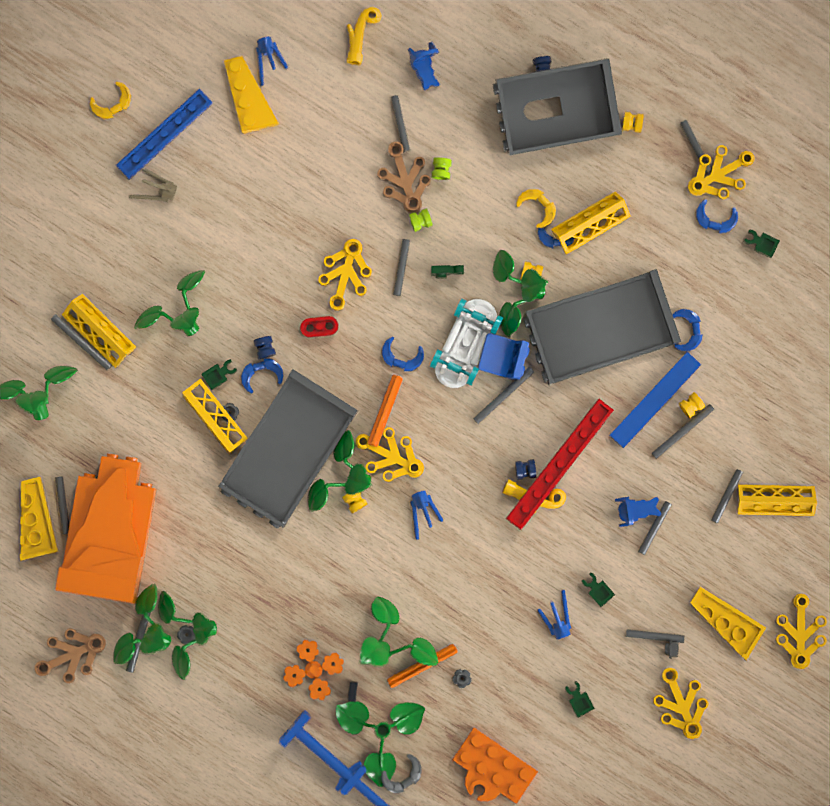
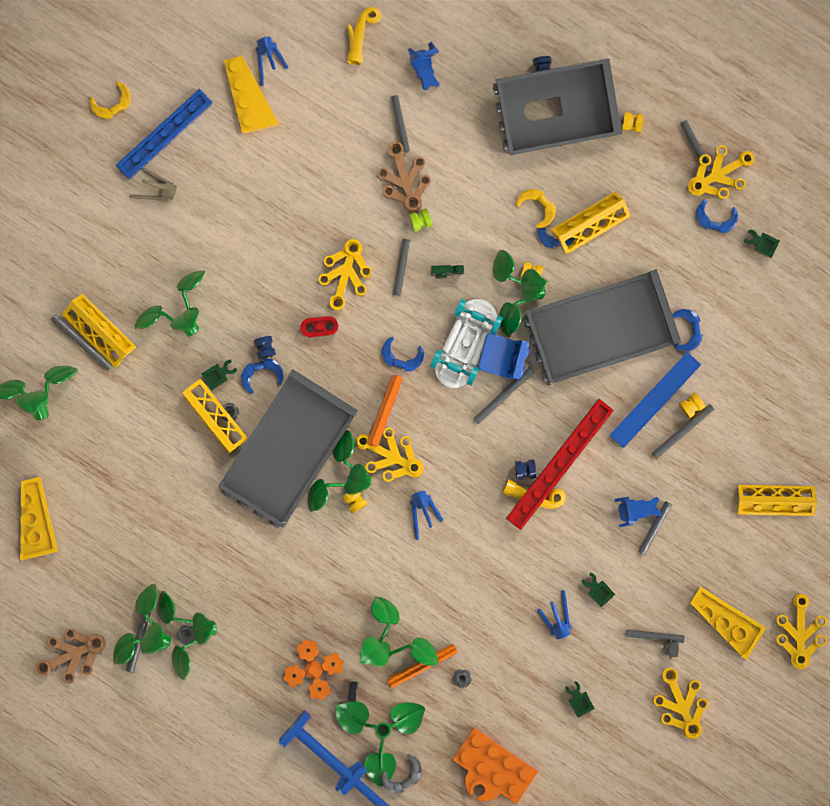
orange panel [55,453,157,603] -> none
dark grey bar [55,476,69,535] -> none
lime wheel [431,157,452,180] -> none
dark grey bar [711,469,743,524] -> none

